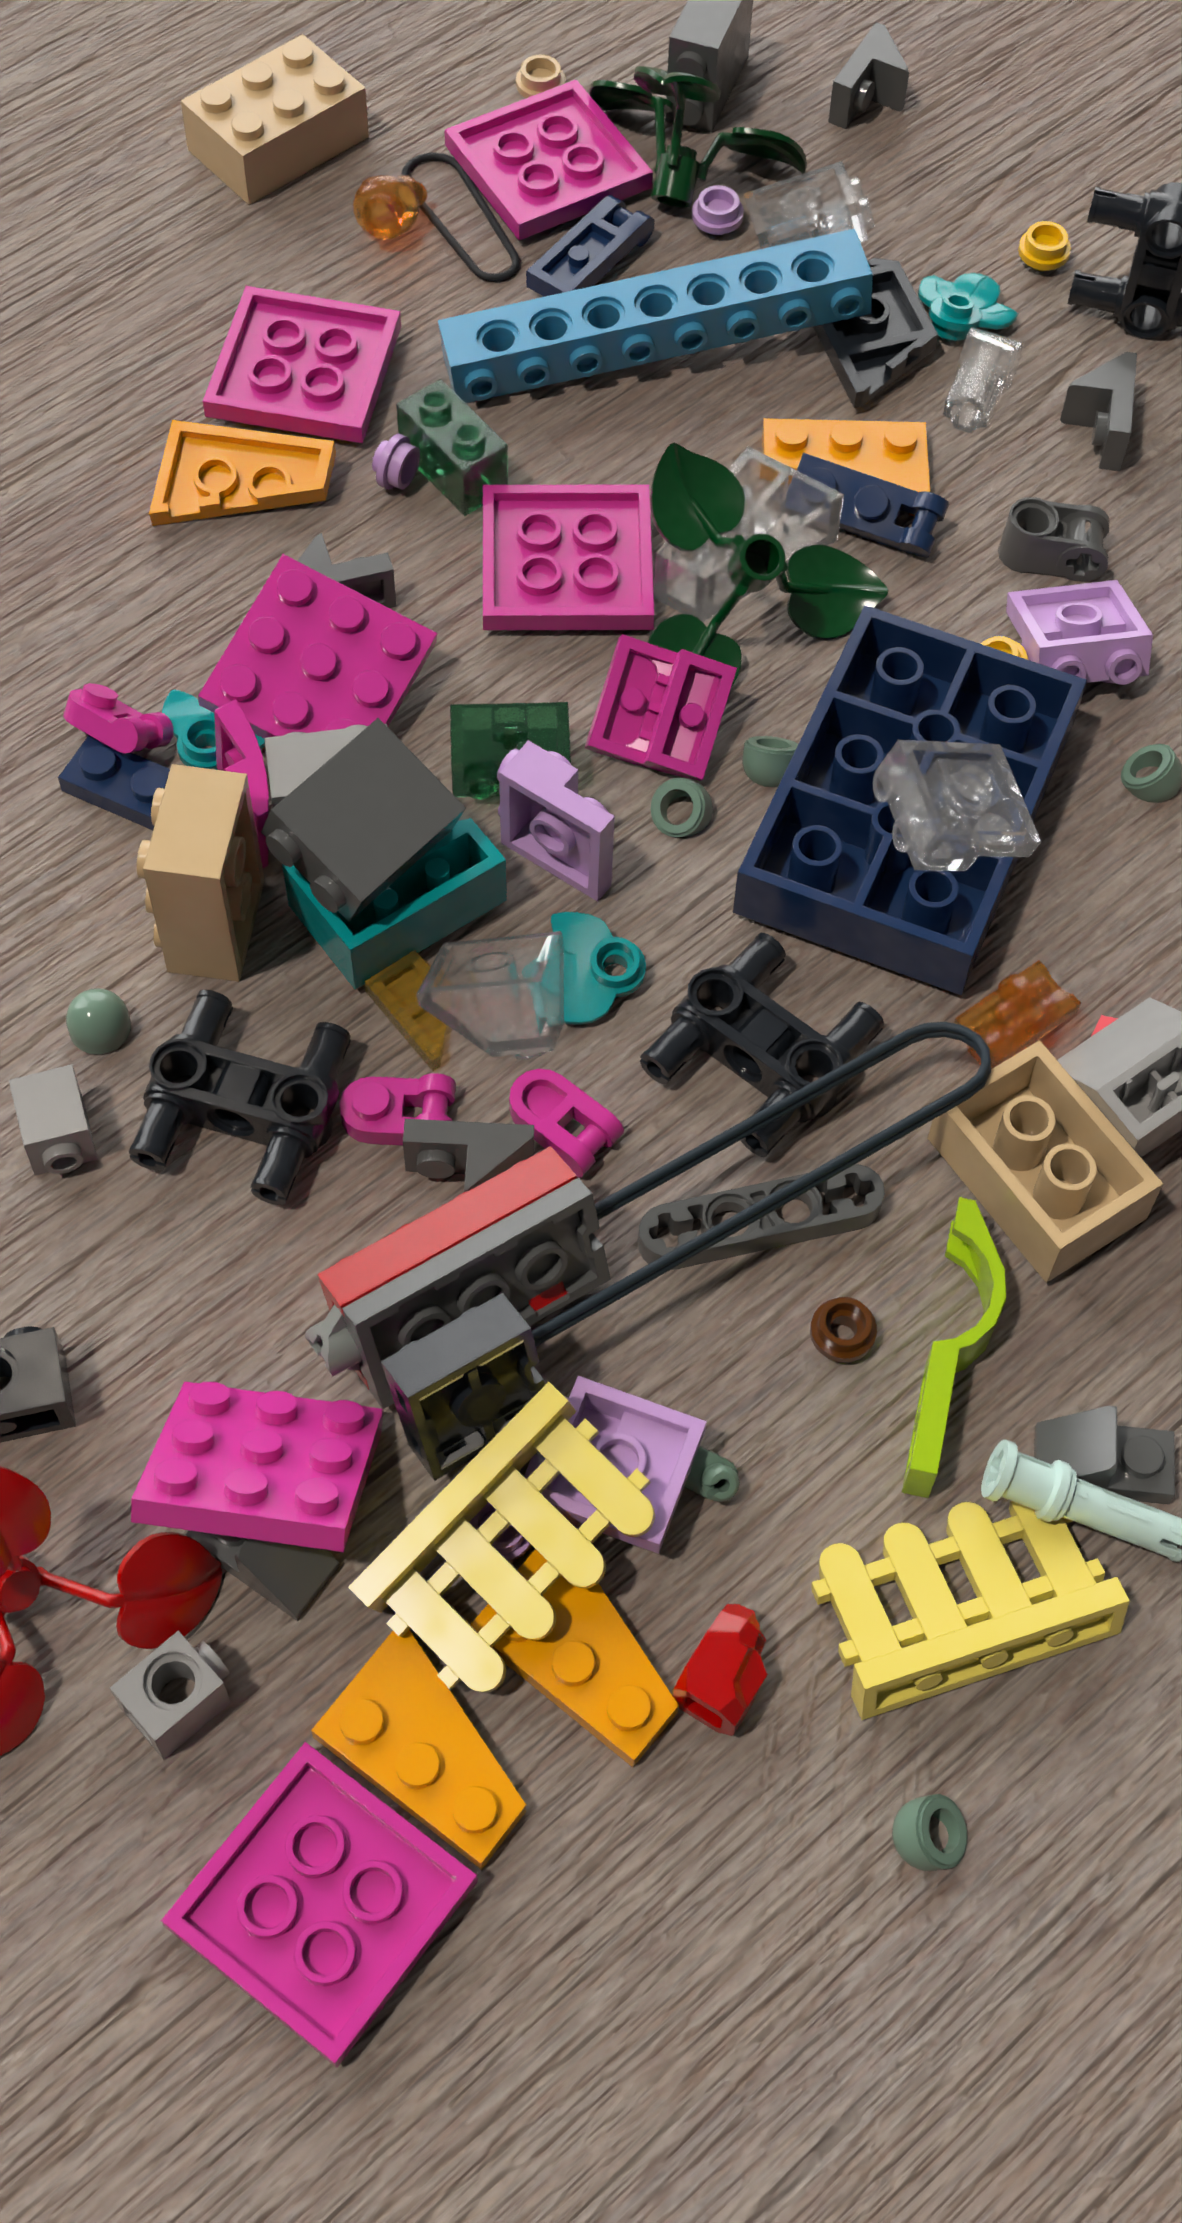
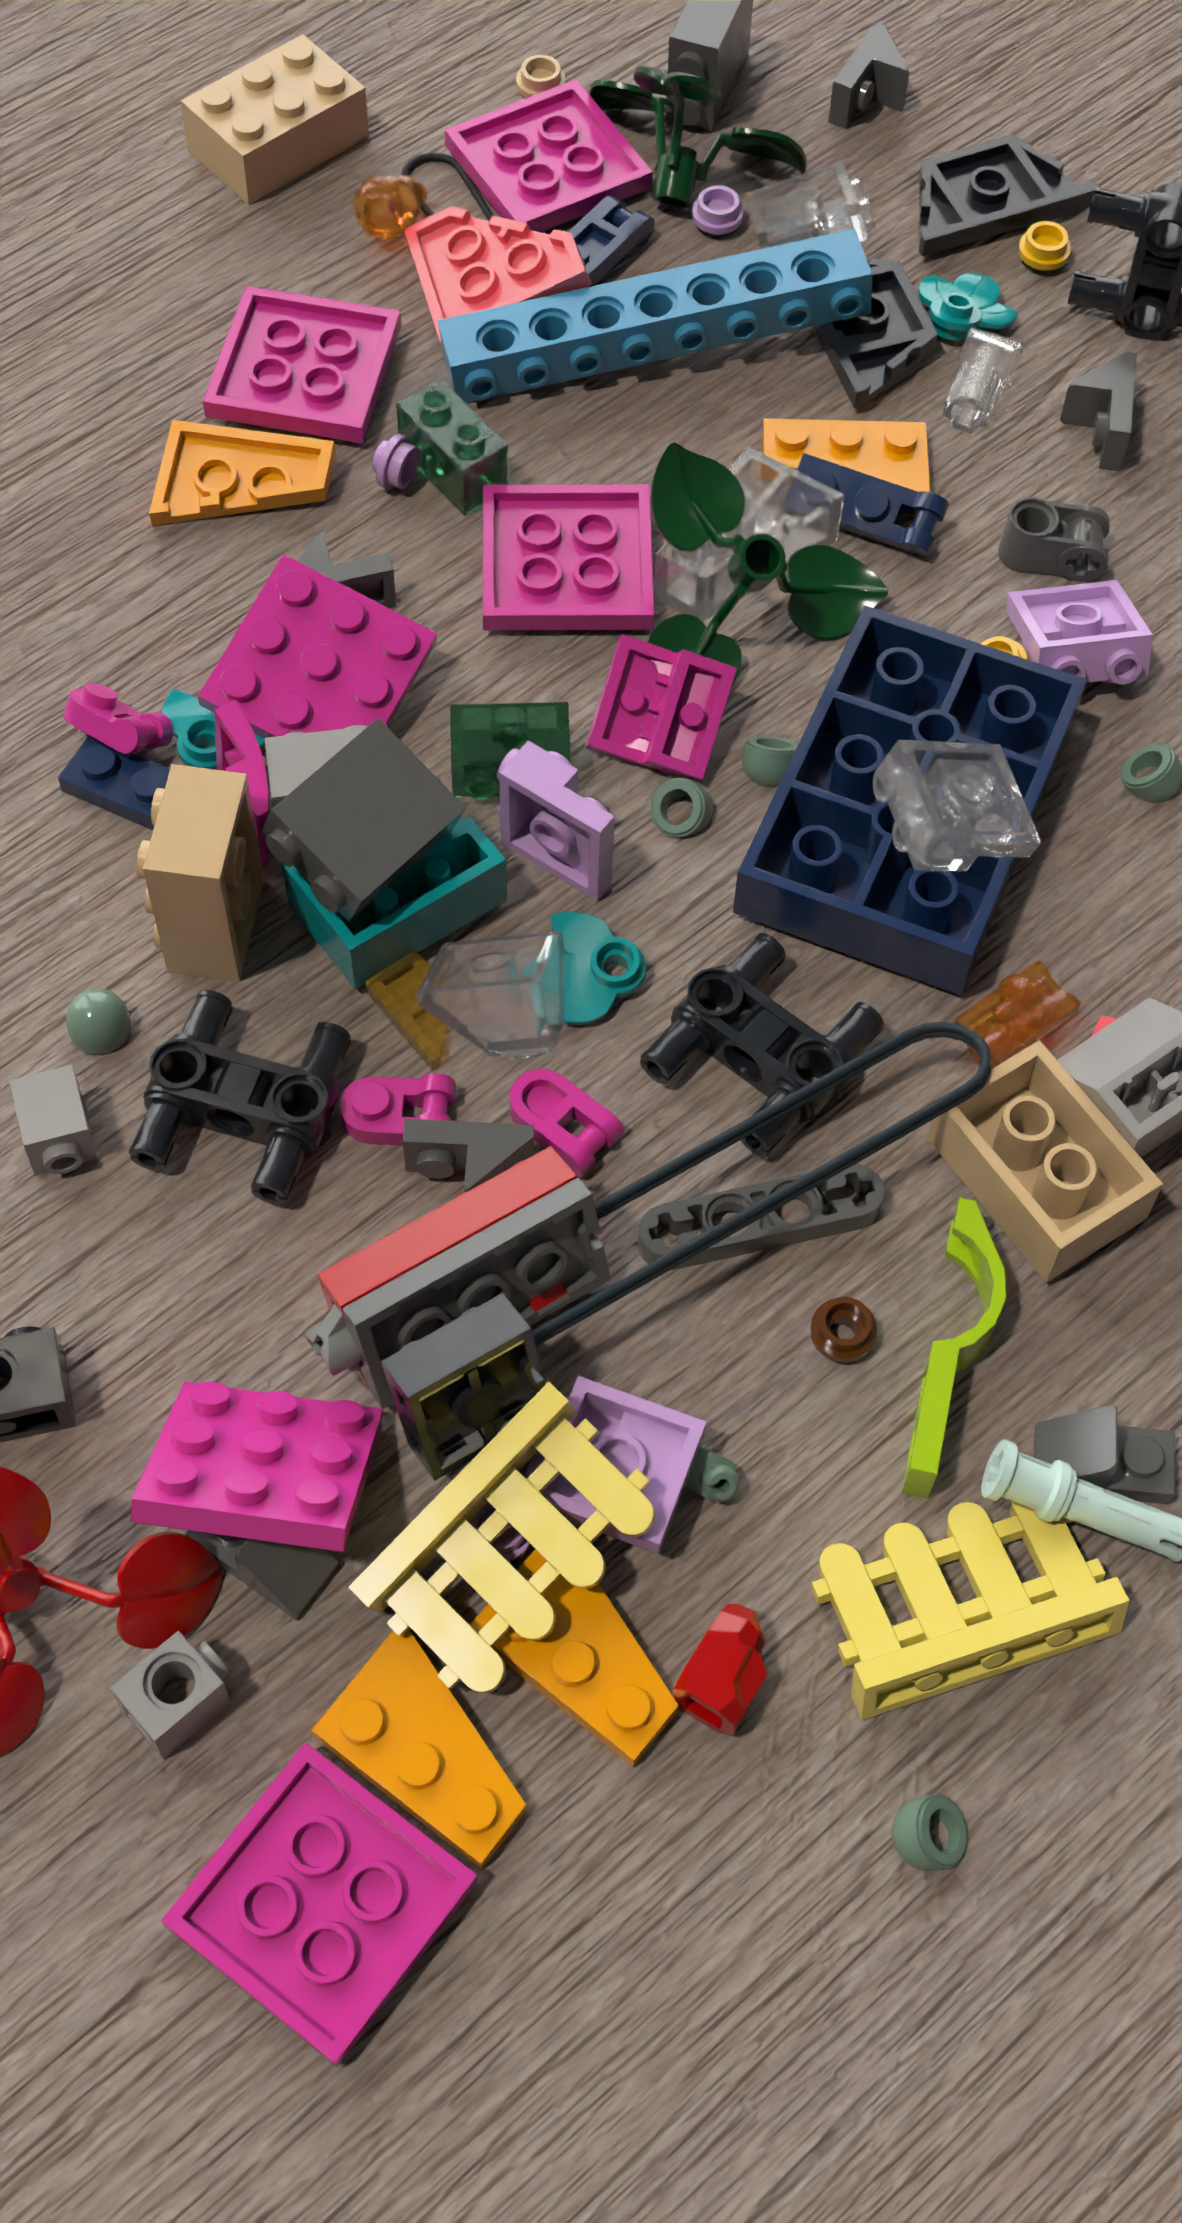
none -> coral plate [404,206,592,342]
none -> black wing [919,134,1100,257]

